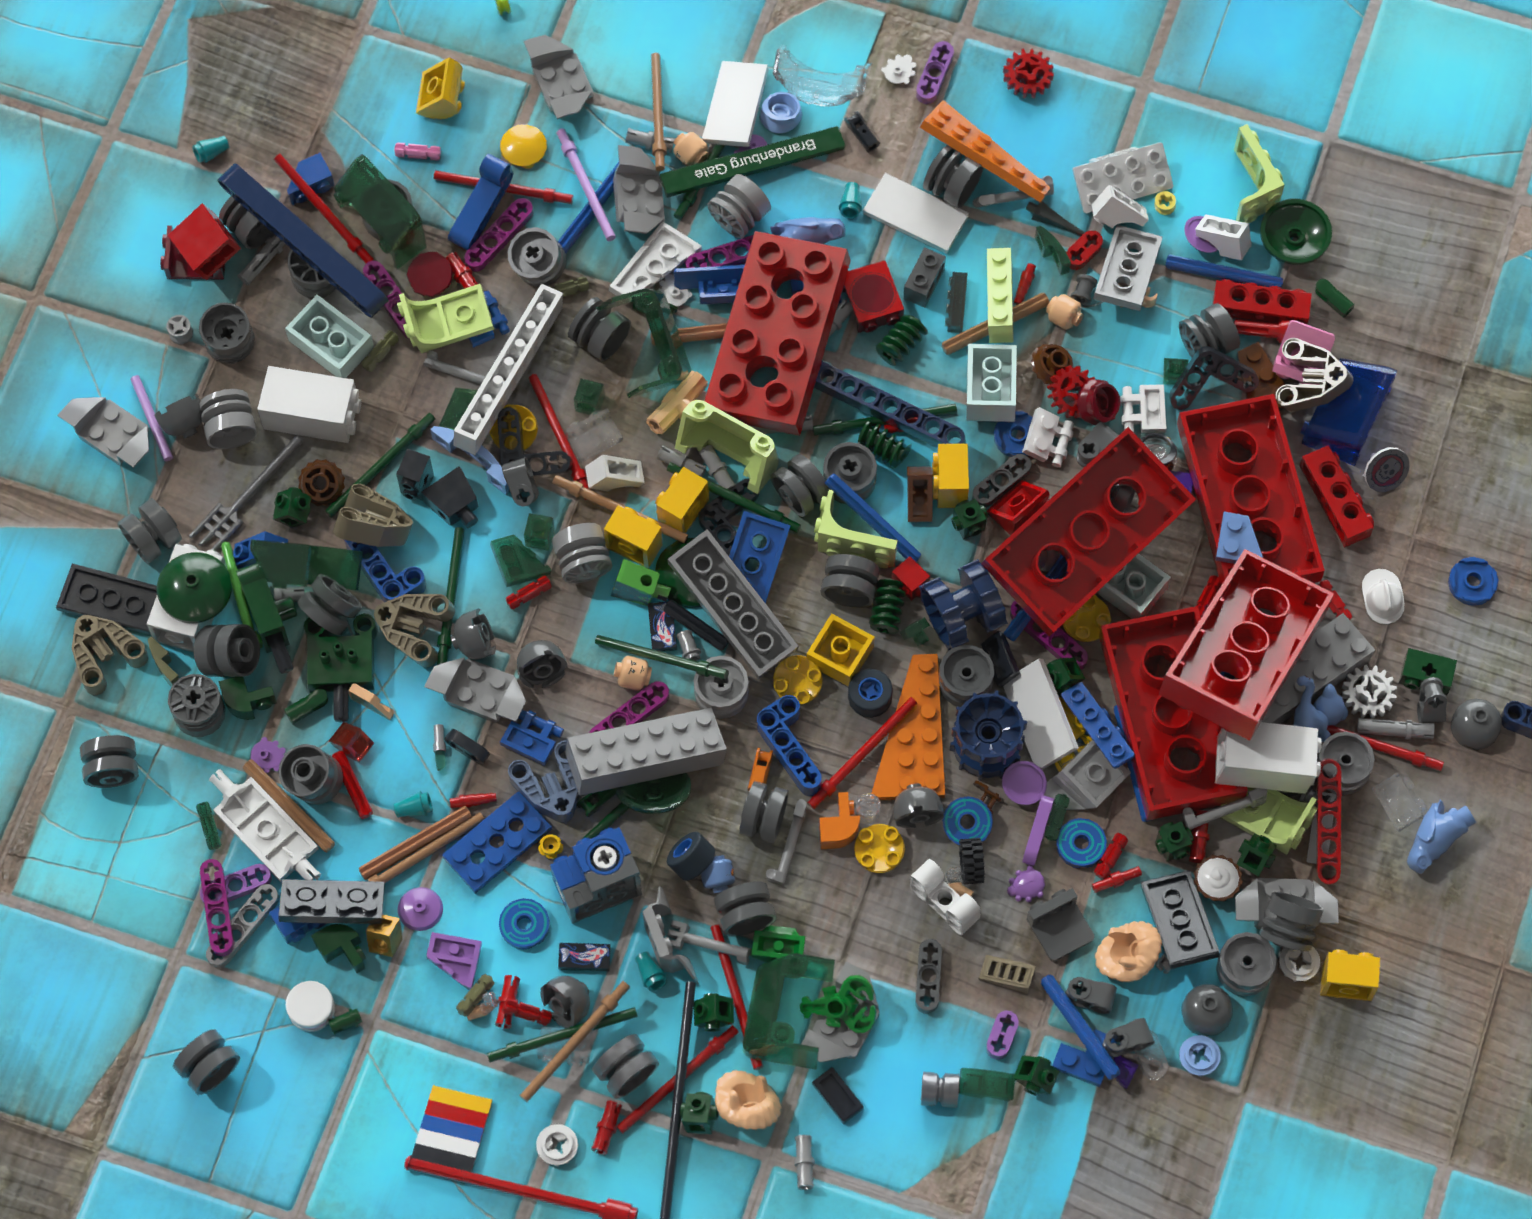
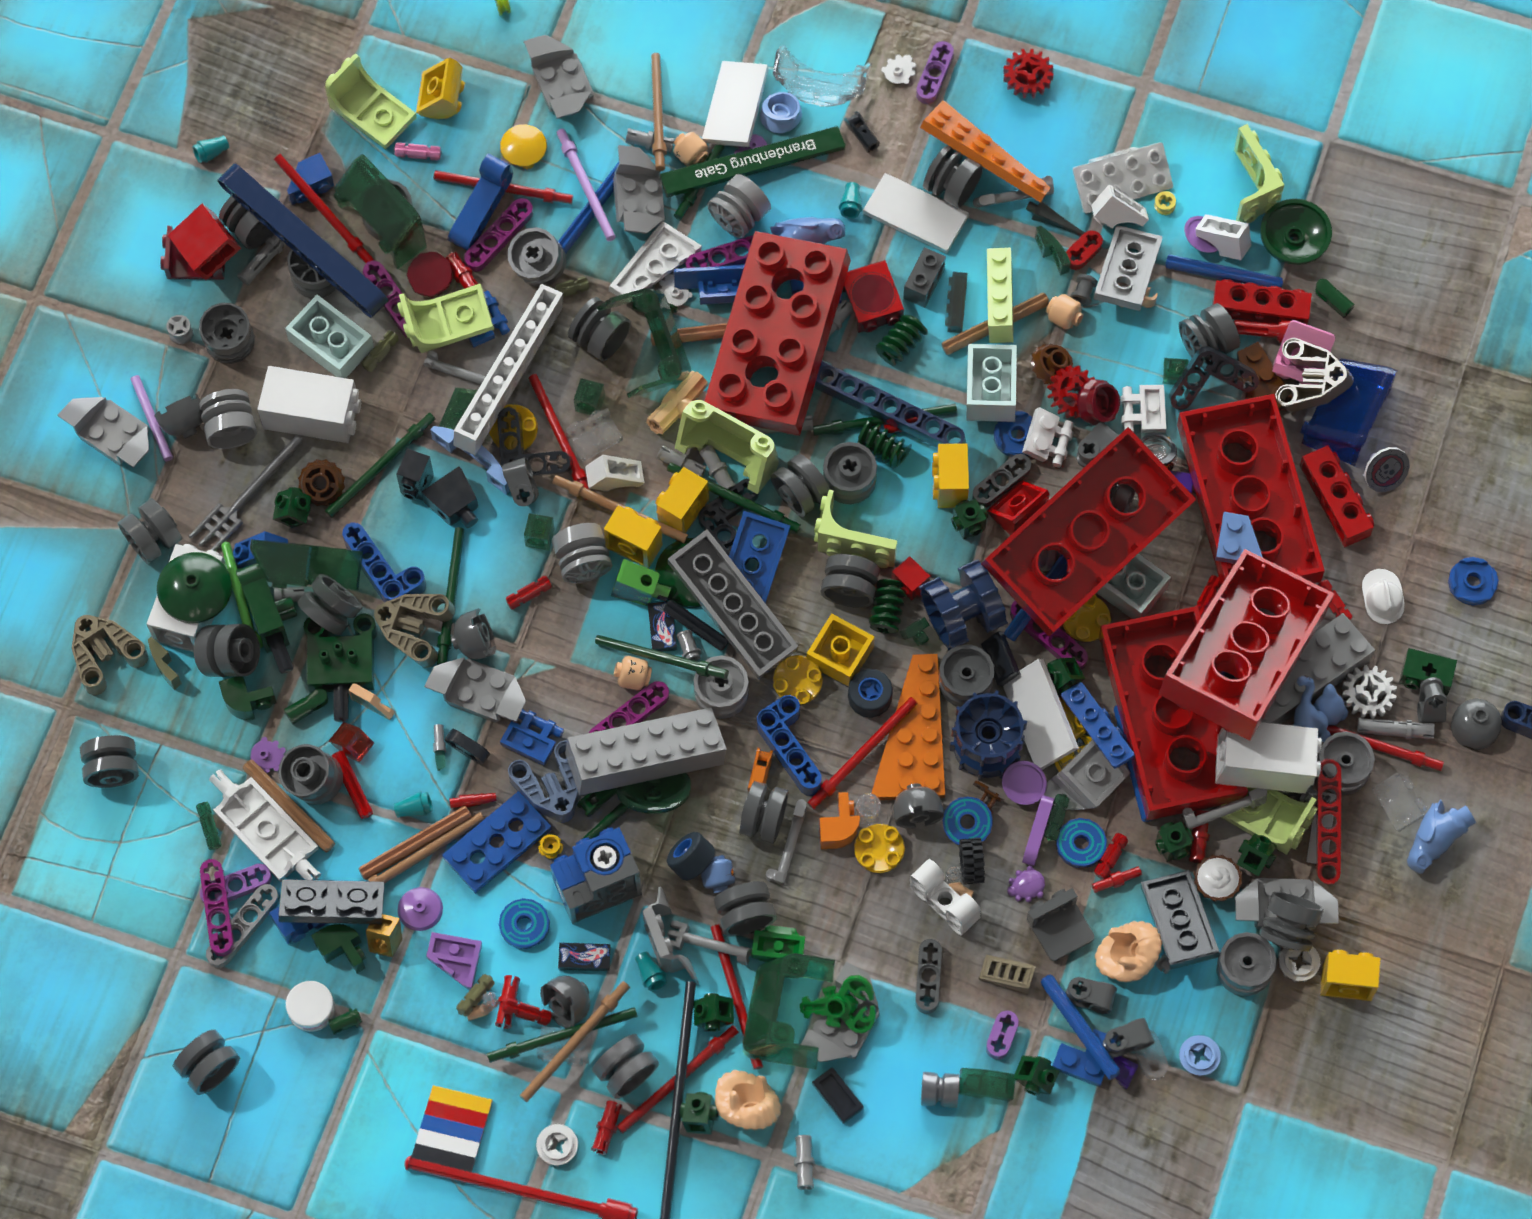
black piece [56,563,157,635] -> none
dark grey wheel [168,674,226,737] -> none
dark tan connector [333,484,413,547] -> none
clear green wing [490,534,552,587] -> none
dark grey cylinder [517,640,567,688] -> none
blue axle [825,473,921,562] -> none
reddish brown arch [907,466,933,522] -> none
red animal [1014,263,1036,305] -> none
dark grey cylinder [1181,984,1233,1036] -> none
none -> yellowish green bracket [325,54,417,150]

